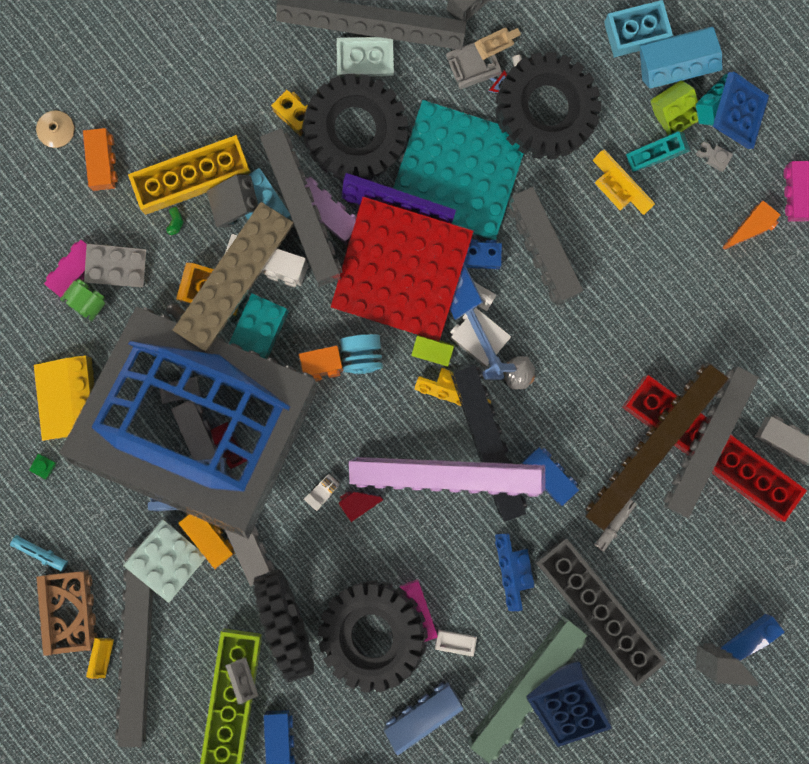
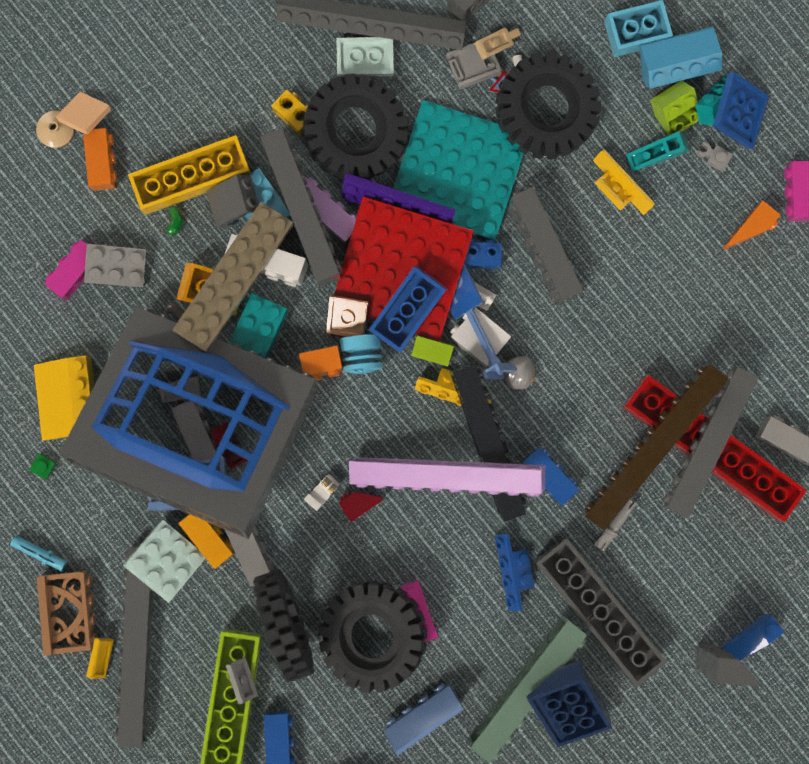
bright green brick [60,279,106,322] -> none
white tile [435,629,477,657] -> none
none -> light nougat tile [56,92,111,135]
none -> light nougat tile [326,295,369,337]
none -> blue brick [369,265,448,353]

